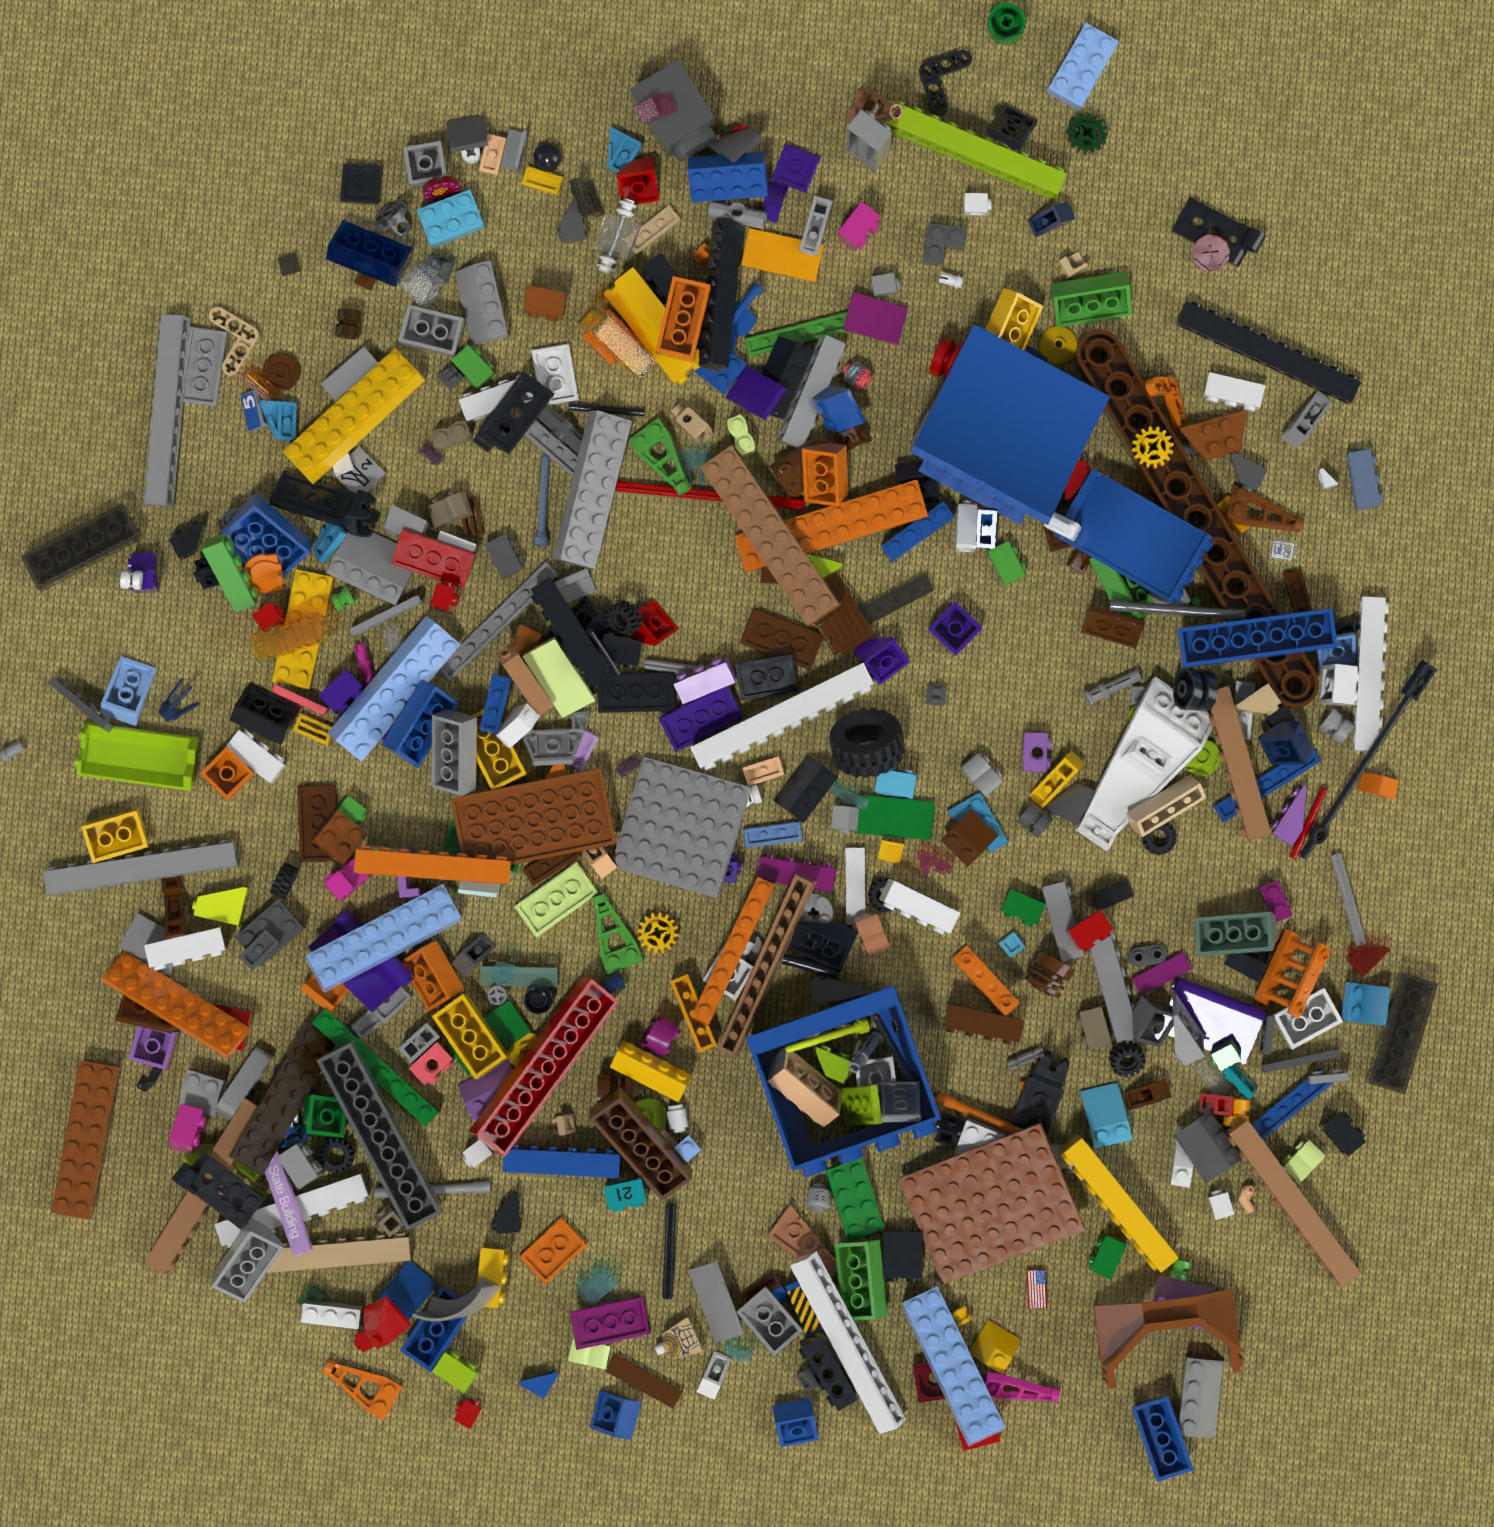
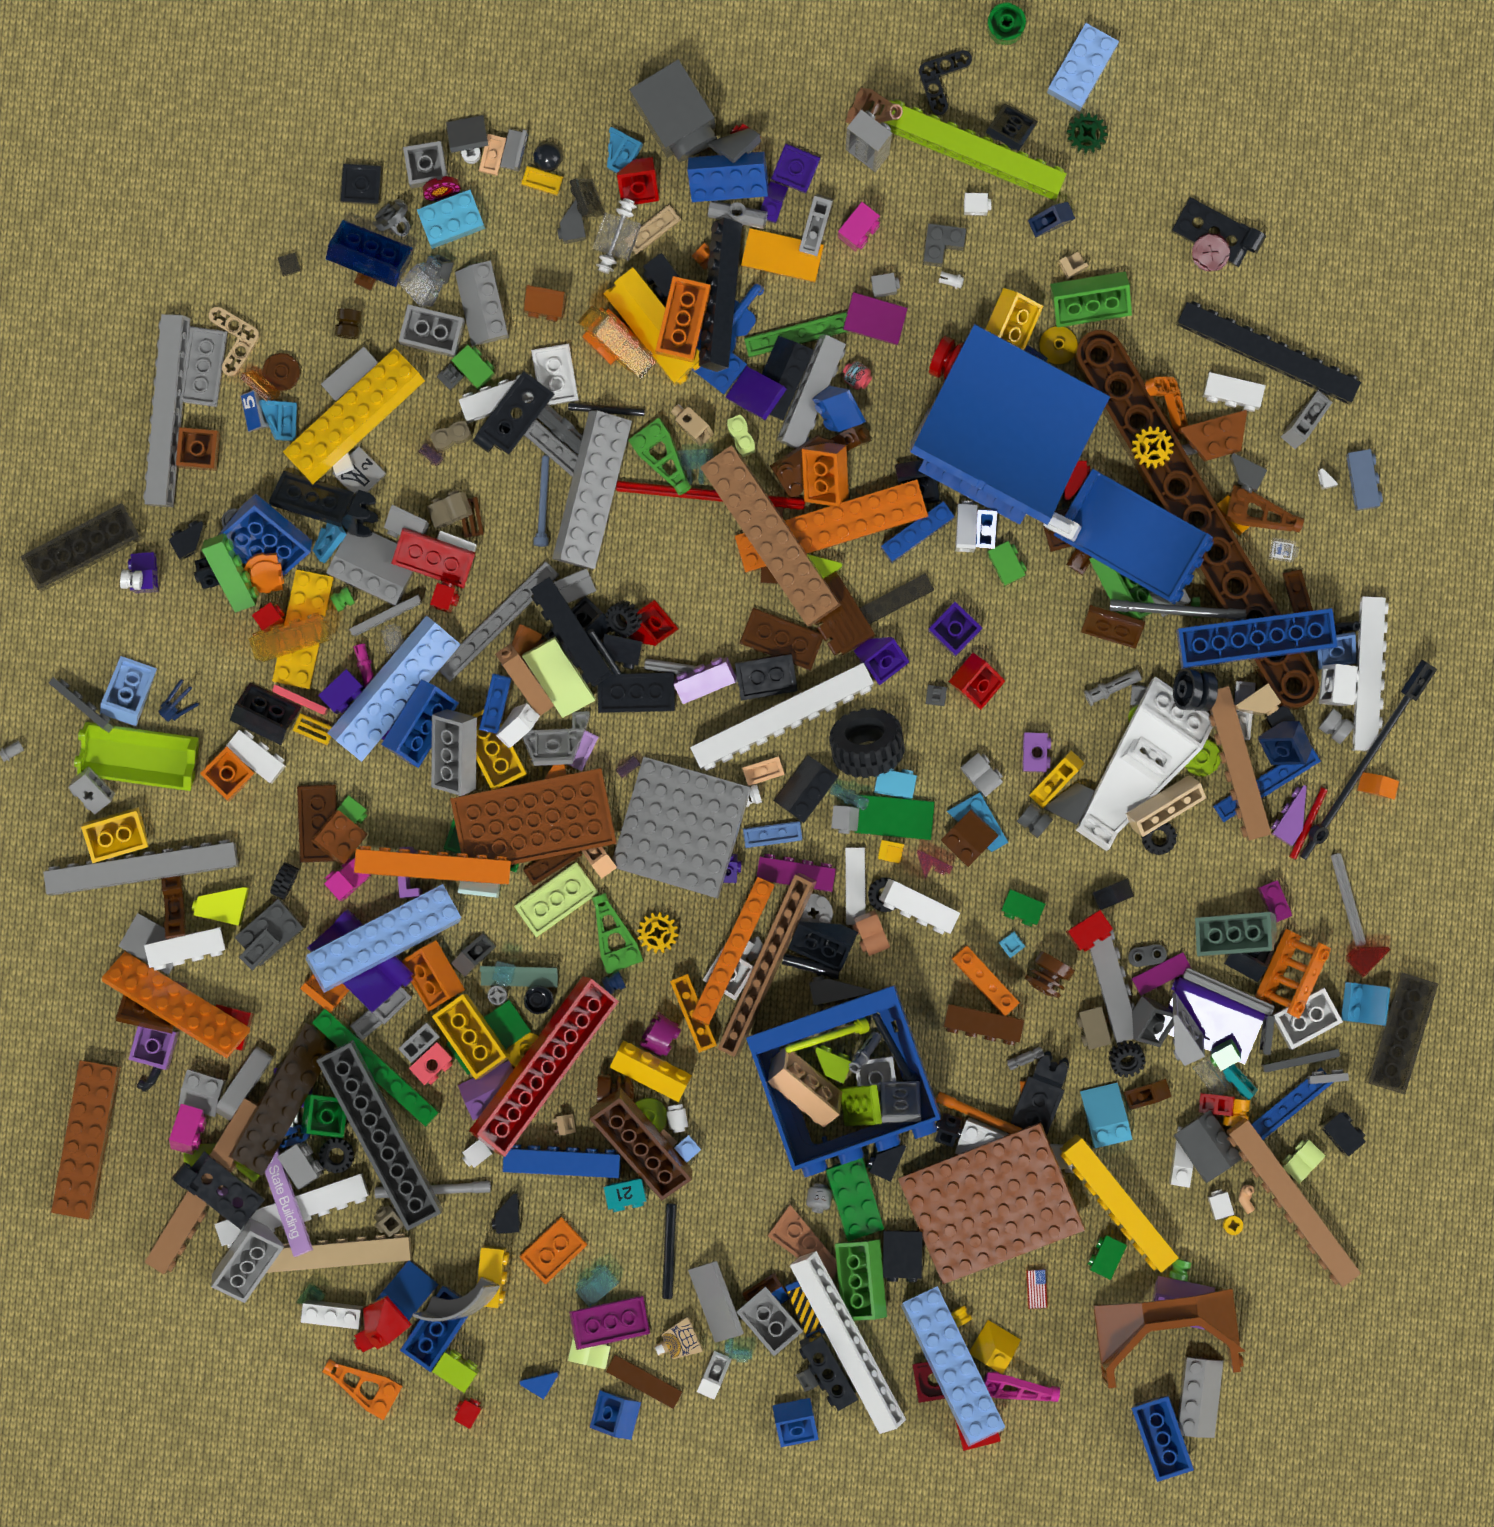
dark grey brick [485,534,524,580] -> none
clear pink slope [635,93,678,125] -> none
dark purple tile [658,686,743,752] -> none
light grey brick [1041,881,1084,962] -> none
none -> light grey brick [68,766,115,814]
none -> dark orange brick [176,427,220,471]
none -> black slope [867,1144,906,1182]
none -> red slope [948,653,1005,710]
none -> light grey axle [1184,968,1275,1016]
none -> yellow wheel [1223,1215,1243,1235]

